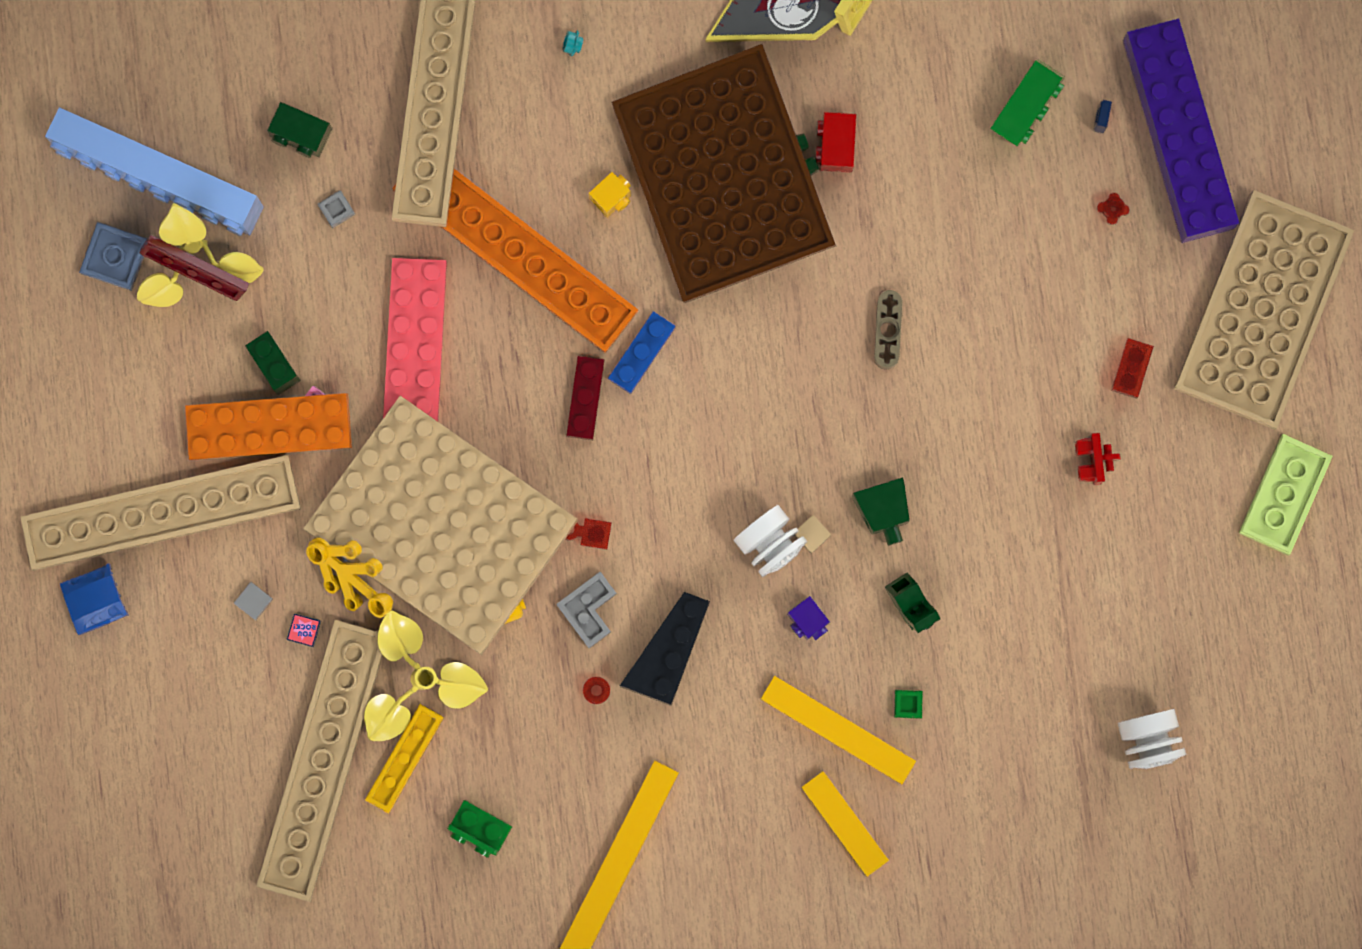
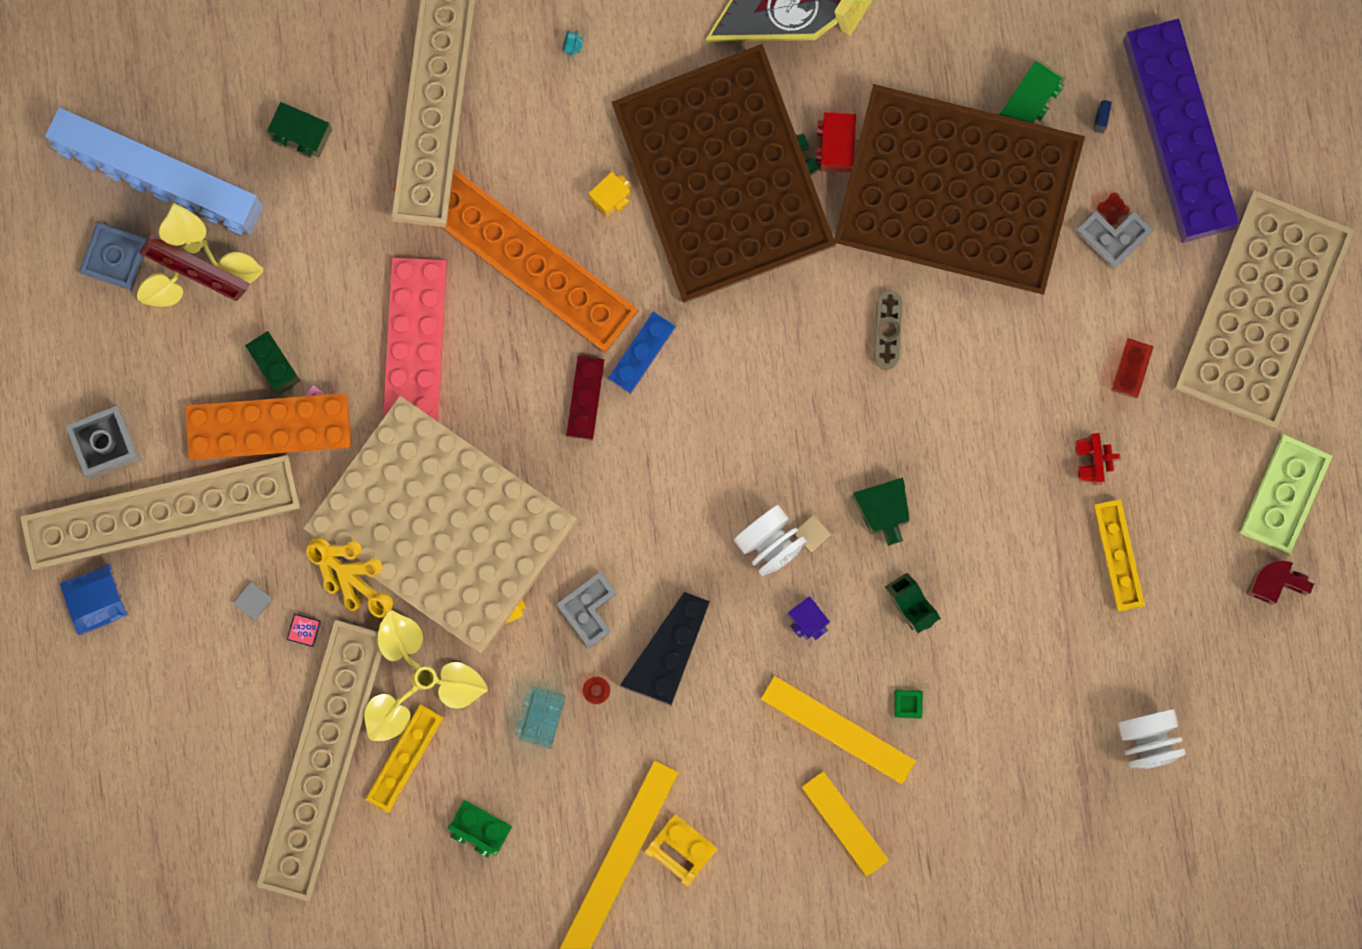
light grey tile [318,190,355,228] -> none
clear red plate [565,518,612,550] -> none
none -> light grey brick [66,406,141,480]
none -> clear light blue brick [515,687,566,749]
none -> yellow plate [644,814,718,887]
none -> reddish brown plate [834,84,1085,295]
none -> light grey plate [1076,211,1154,269]
none -> yellow plate [1093,499,1145,612]
none -> dark red brick [1246,561,1314,605]

